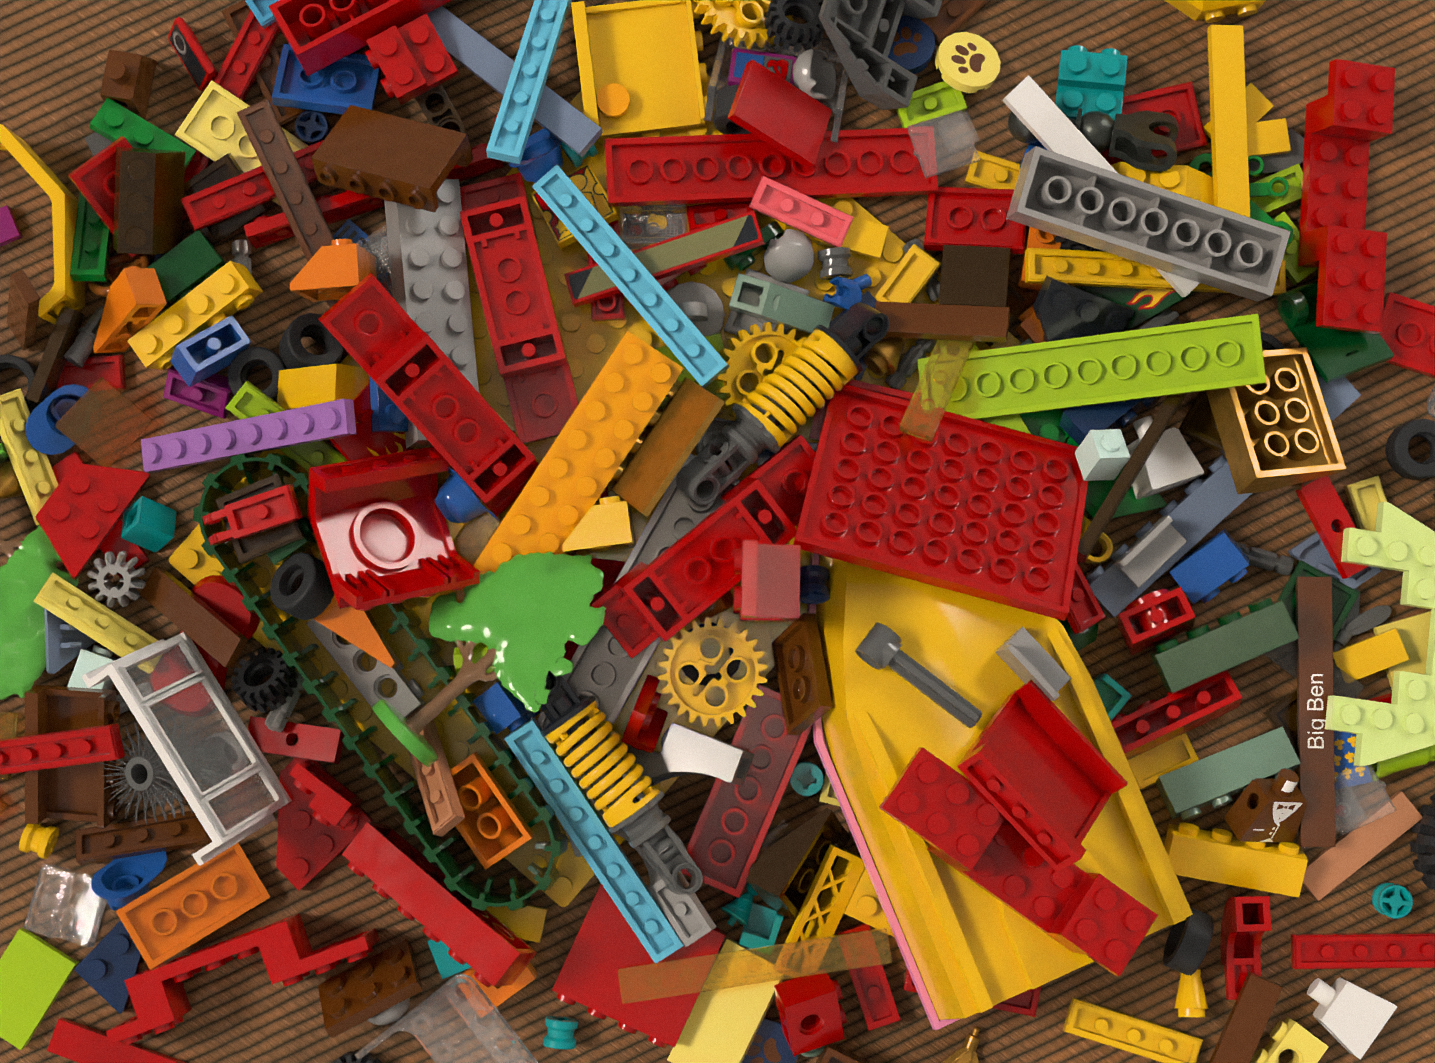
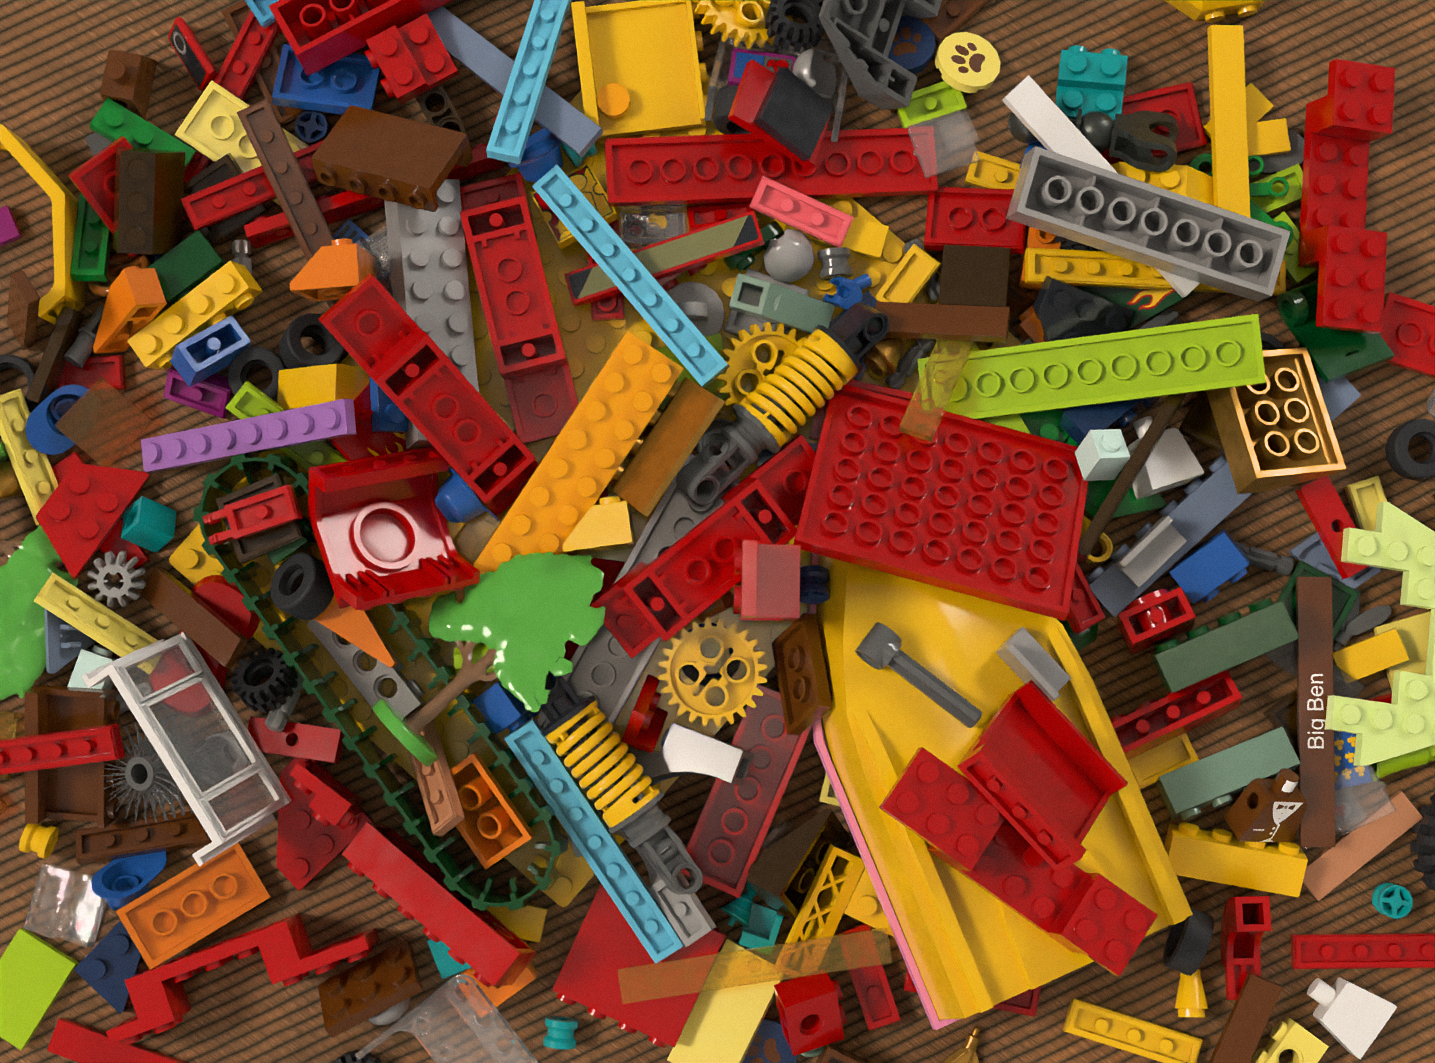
teal wheel [790,761,823,796] -> none
teal panel [1093,674,1132,721] -> none
none -> black tile [753,66,834,161]

